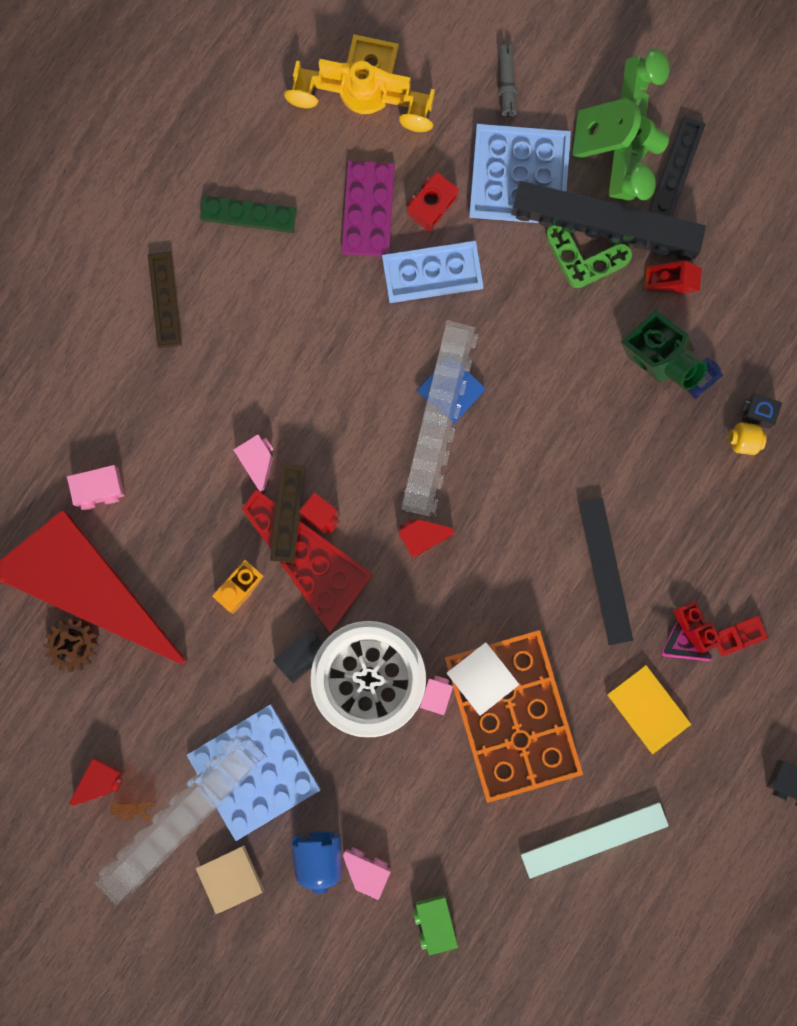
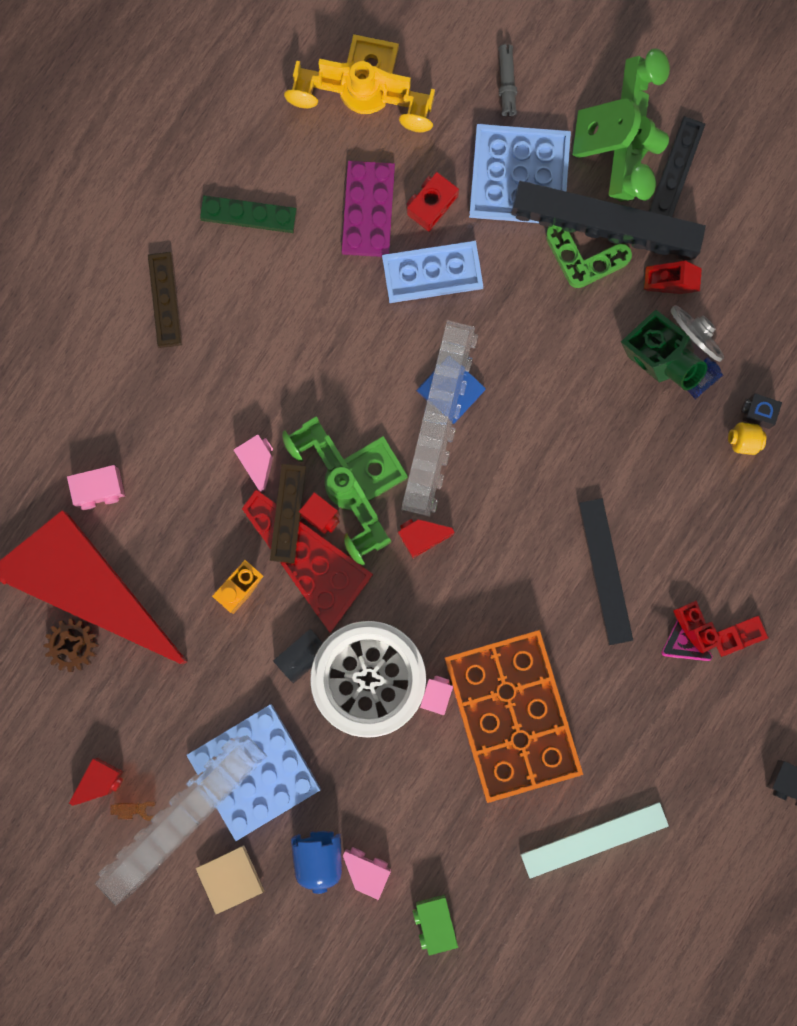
white slope [447,642,519,716] -> none
yellow tile [606,665,691,754] -> none
none -> bright green piece [282,416,408,565]
none -> light grey wheel [671,305,724,362]

